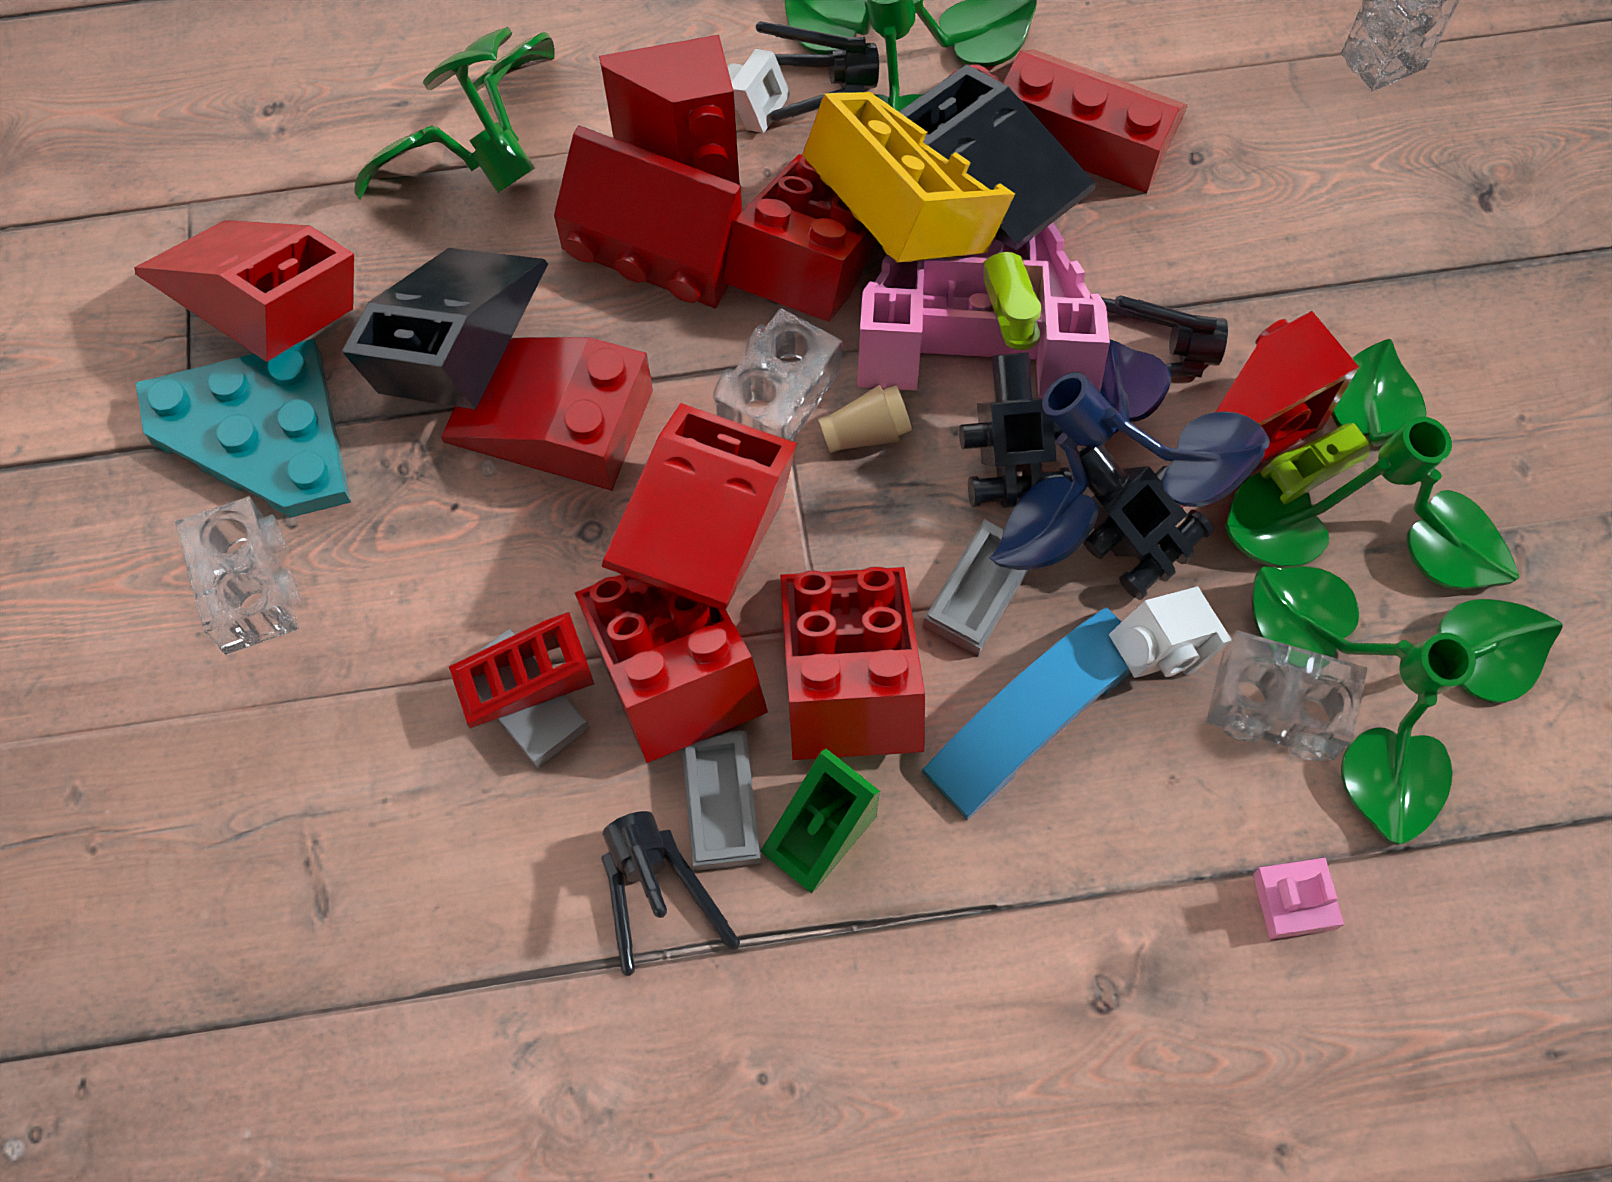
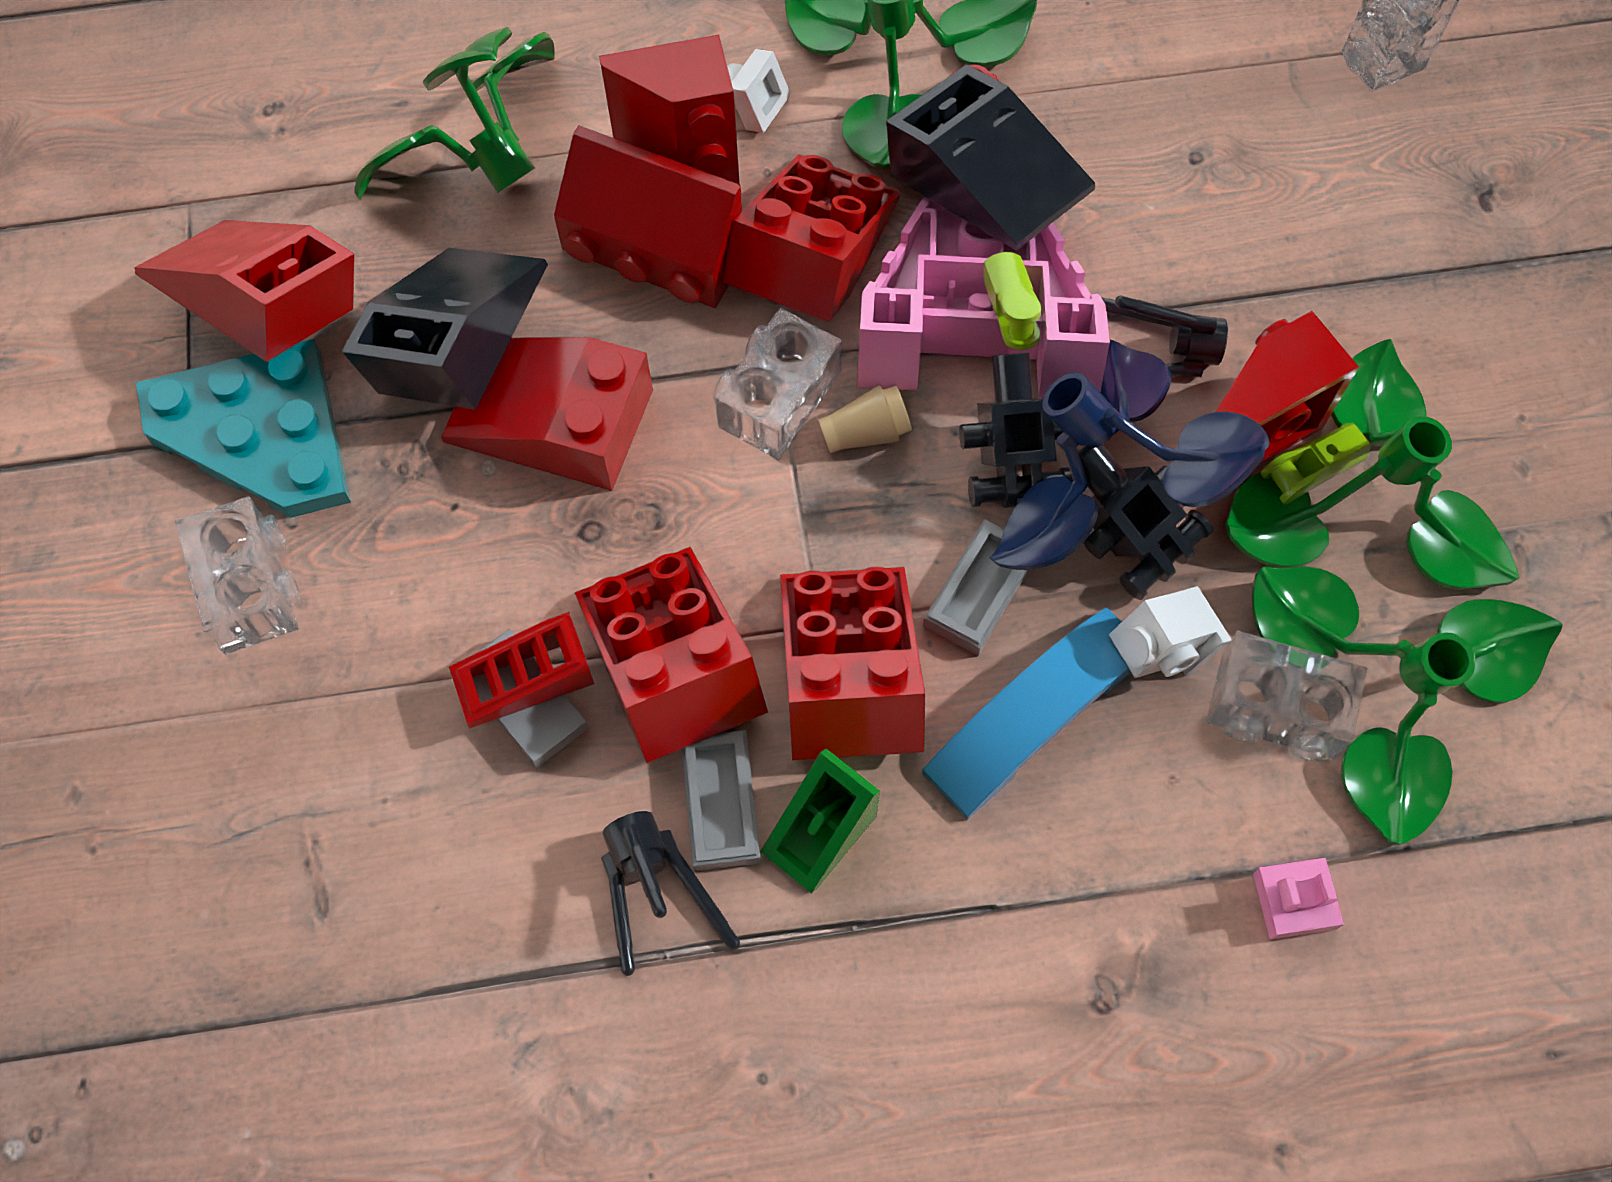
red slope [602,403,797,611] -> none
black plant [756,21,879,122] -> none
yellow wedge [802,92,1015,262] -> none
red slope [1003,49,1188,194] -> none

